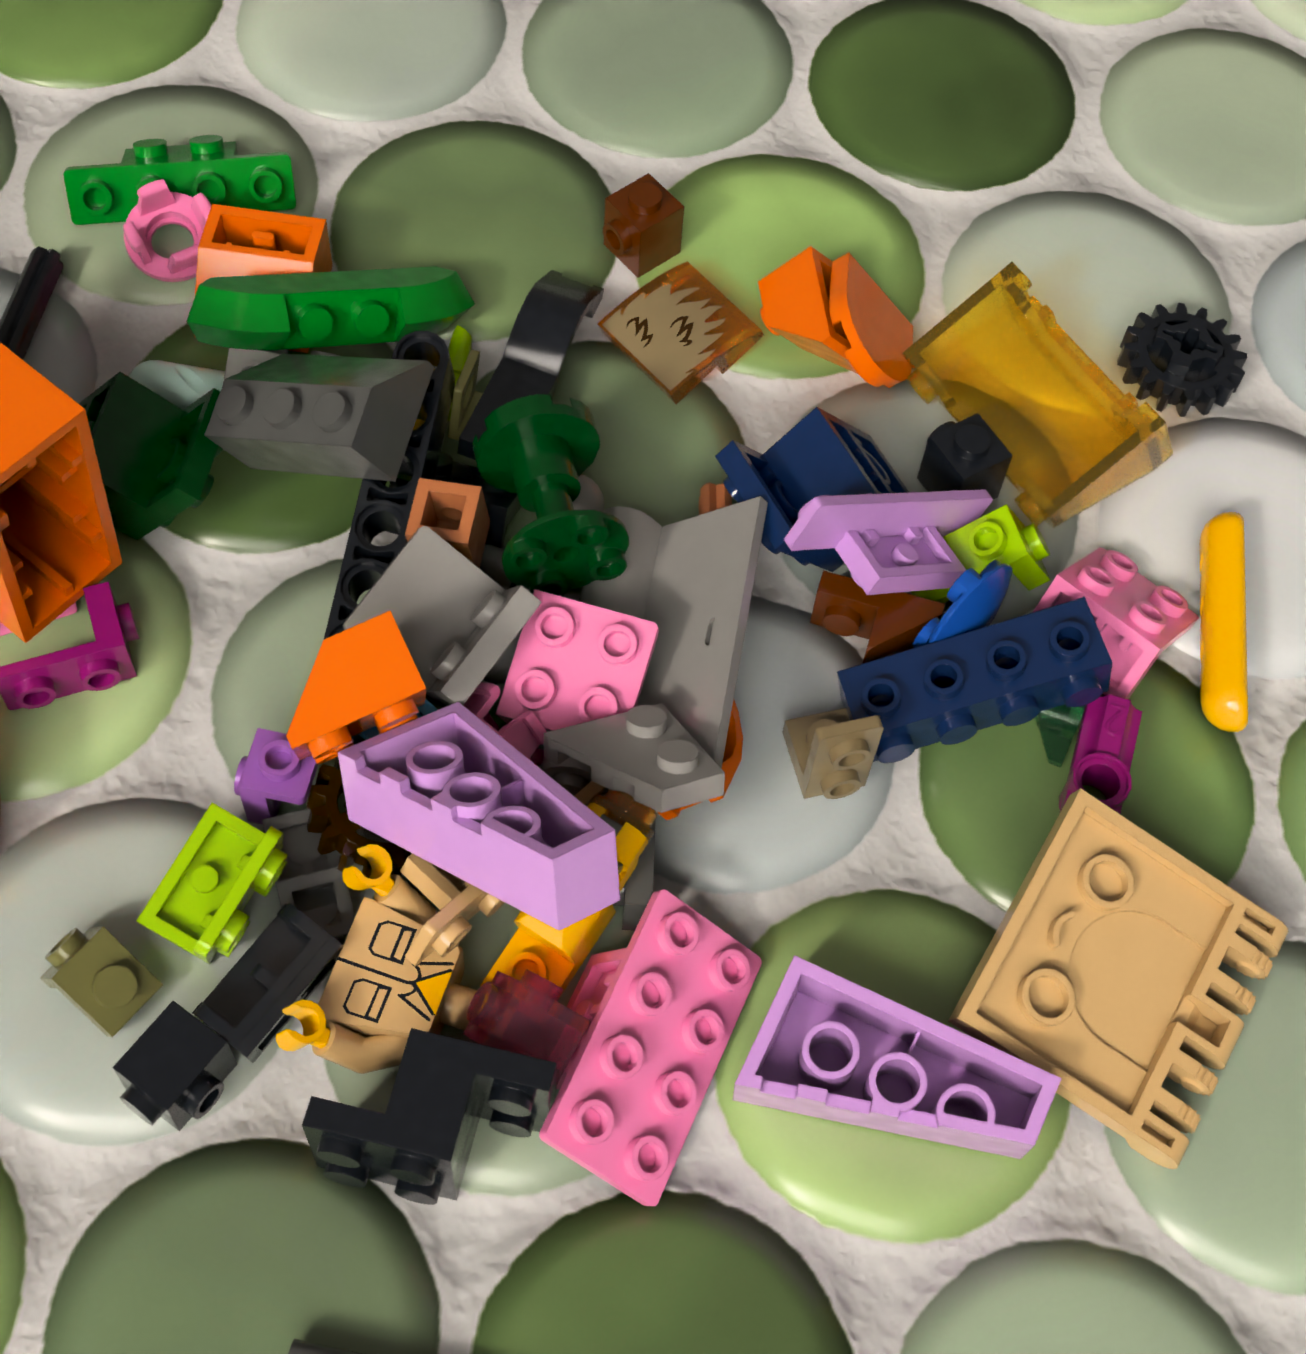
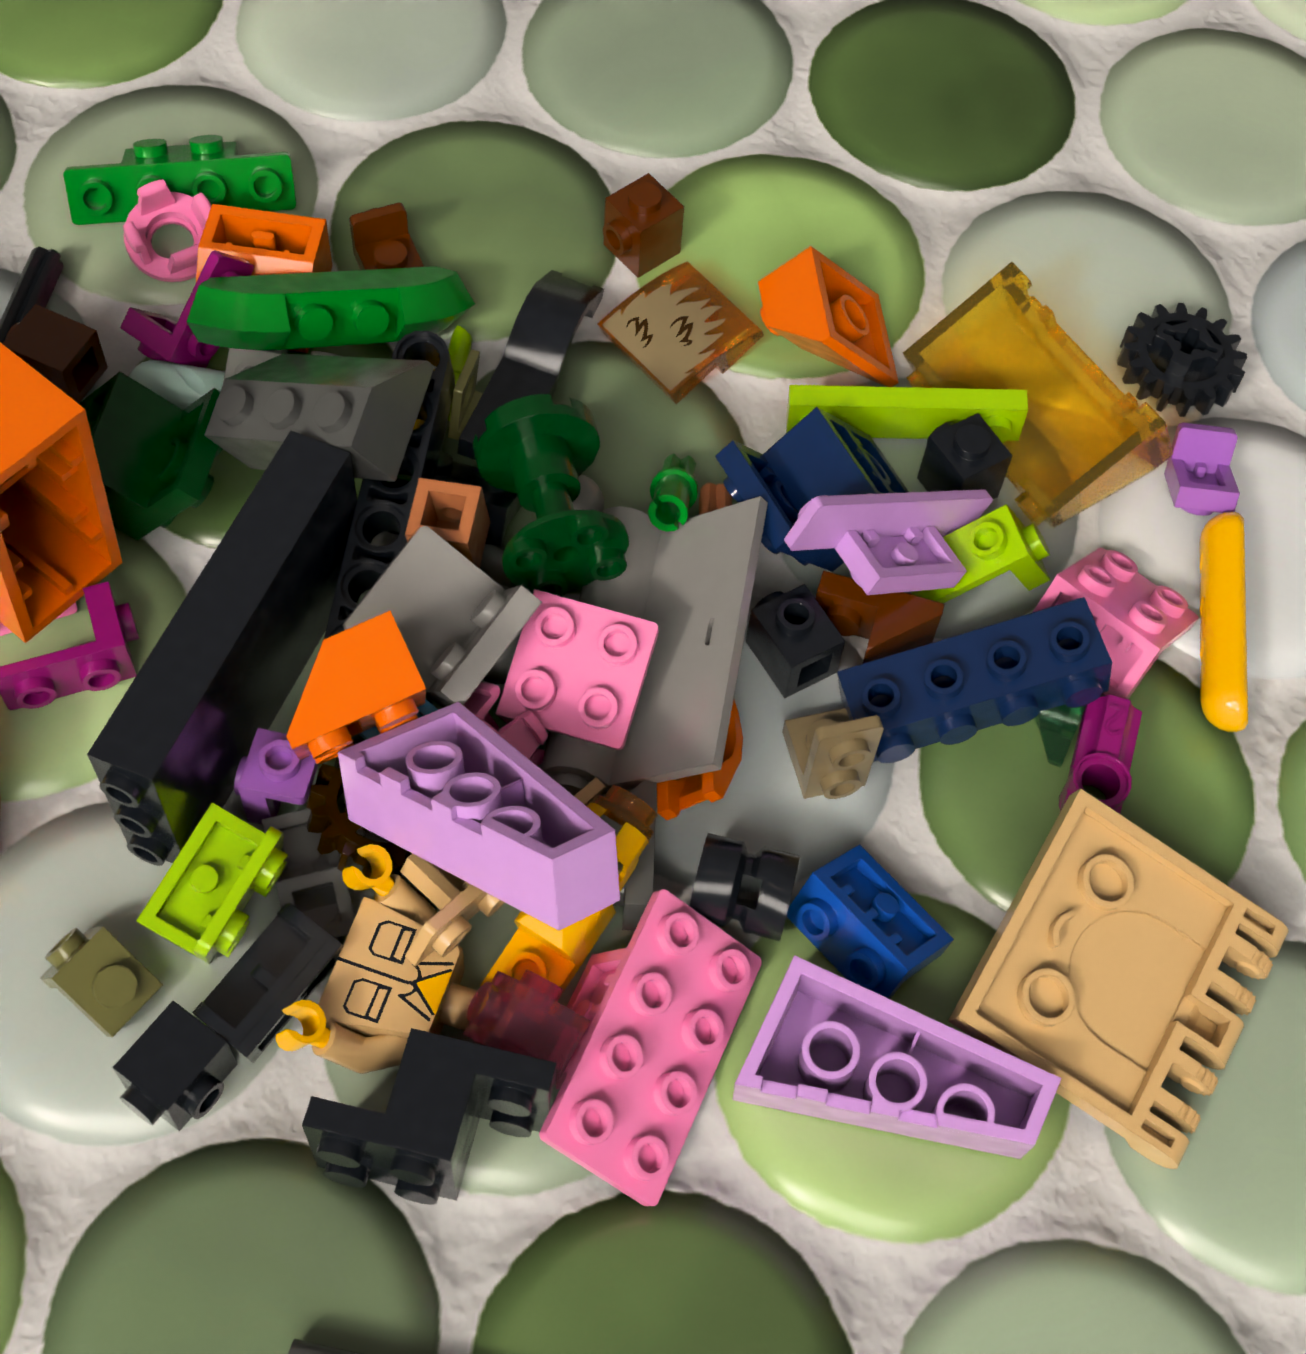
light grey wing [544,703,725,813] -> none
orange tile [829,252,913,387] -> none
blue dish [913,560,1012,648] -> none
none -> reddish brown brick [2,304,108,404]
none -> black brick [87,430,357,866]
none -> magenta bracket [120,250,254,368]
none -> reddish brown bracket [349,202,424,270]
none -> green axle [648,453,698,532]
none -> black wheel [689,833,800,941]
none -> black brick [746,584,845,698]
none -> lime plate [786,385,1028,443]
none -> blue bracket [787,844,954,999]
none -> medium lavender bracket [1164,423,1240,516]

